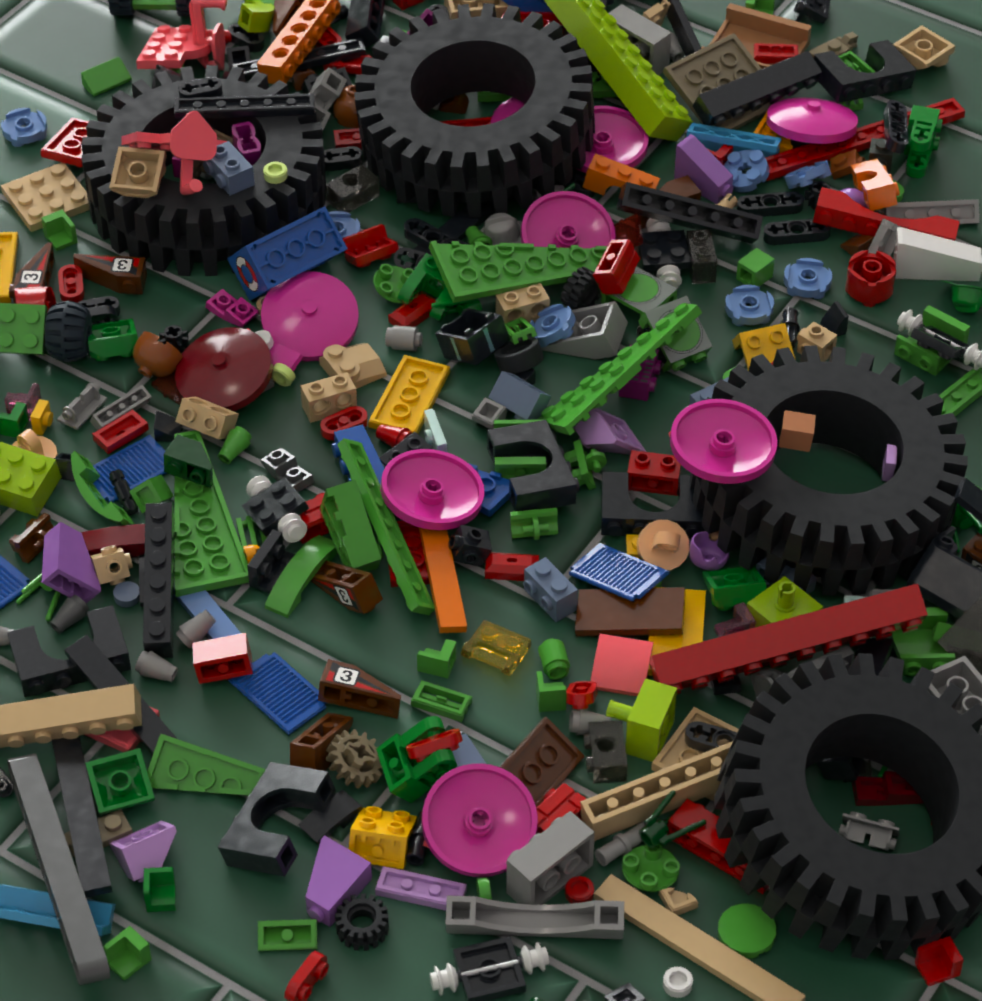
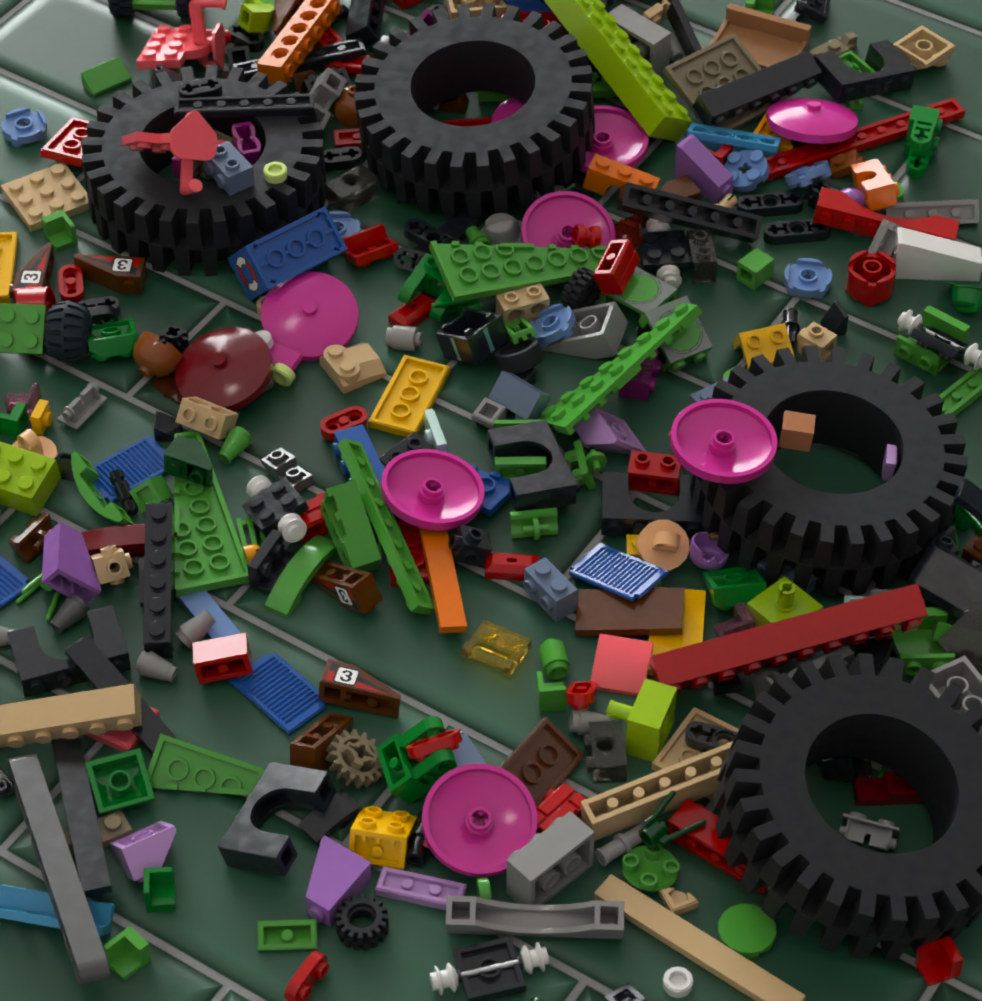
light grey piece [90,385,152,430] -> none
red piece [92,409,149,454] -> none
tan slope [109,146,167,198] -> none
sand blue tile [113,581,140,607] -> none
dark pink slope [205,289,259,327] -> none
tan brick [300,372,357,423] -> none
bright green dish [373,264,419,304] -> none
red cone [376,424,412,448] -> none
bright green tile [411,680,472,722] -> none
bright green panel [417,639,457,678] -> none
red tile [565,876,594,904] -> none
medium blue plate [725,285,774,326] -> none
red plate [753,43,799,64] -> none
reddish brown slope [840,234,874,256] -> none
pearl dark grey brick [869,138,893,174] -> none
black beam [883,100,909,154] -> none
none -> red wheel [571,224,602,249]

